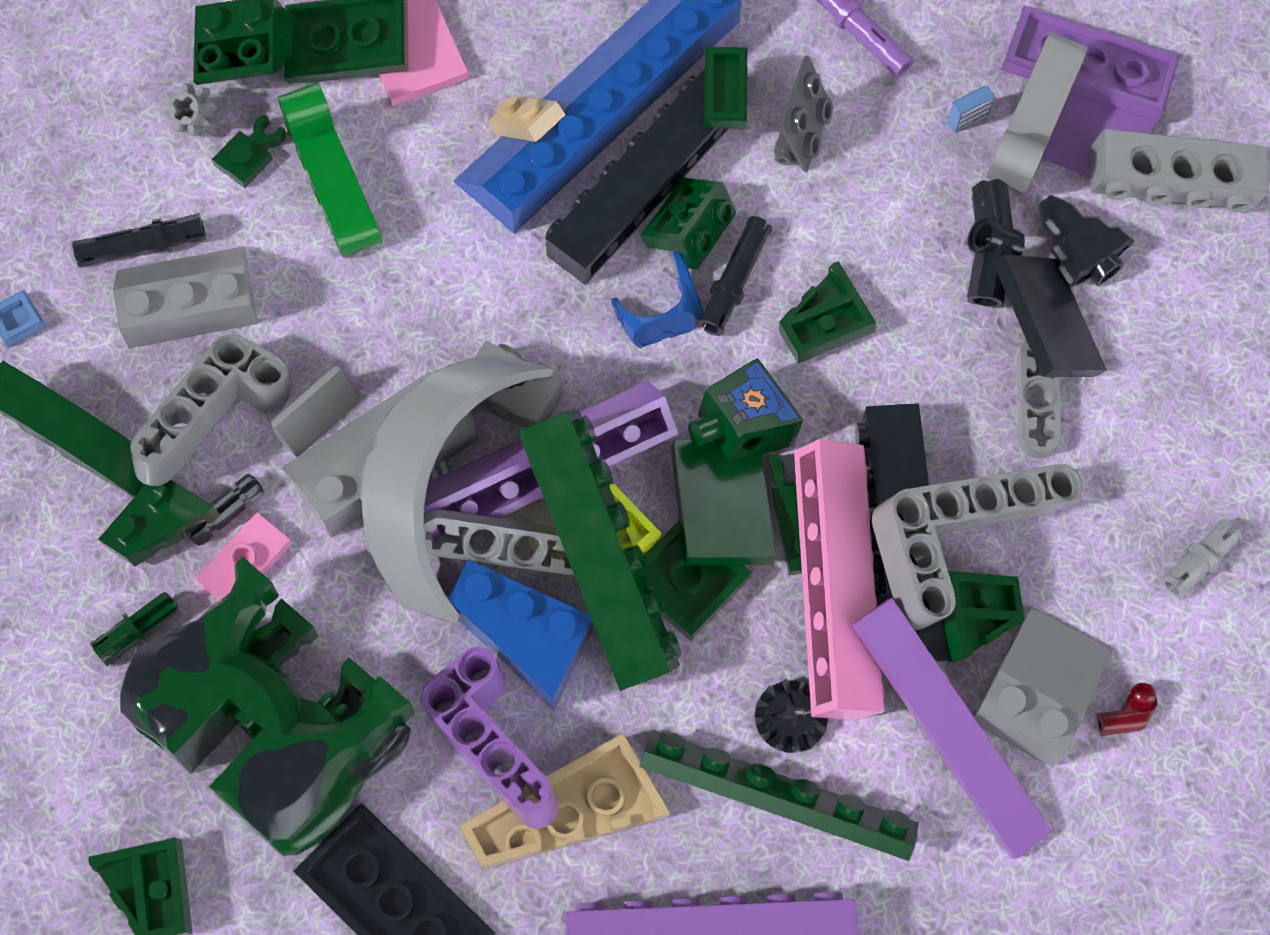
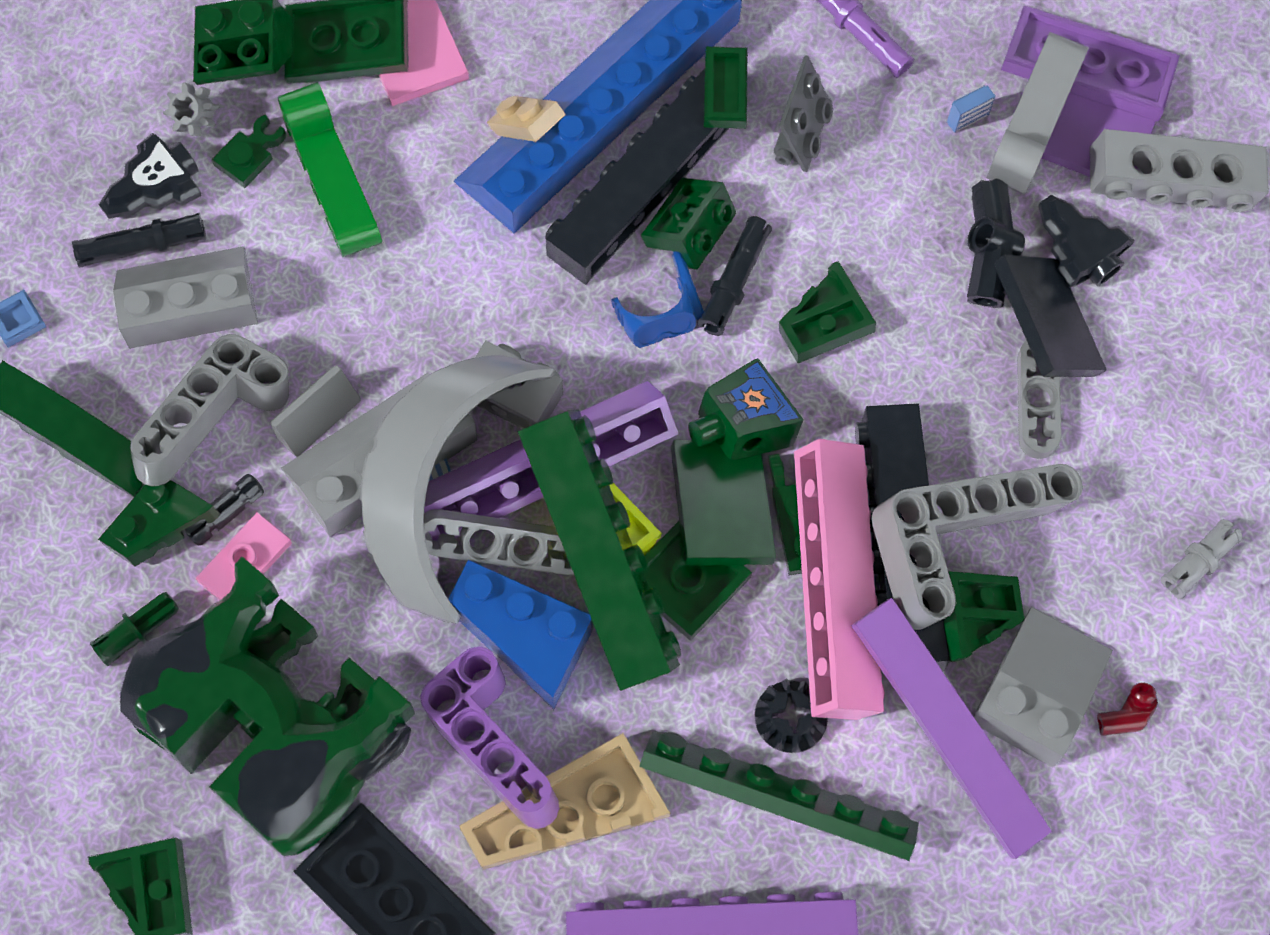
none -> black rock [98,133,202,219]

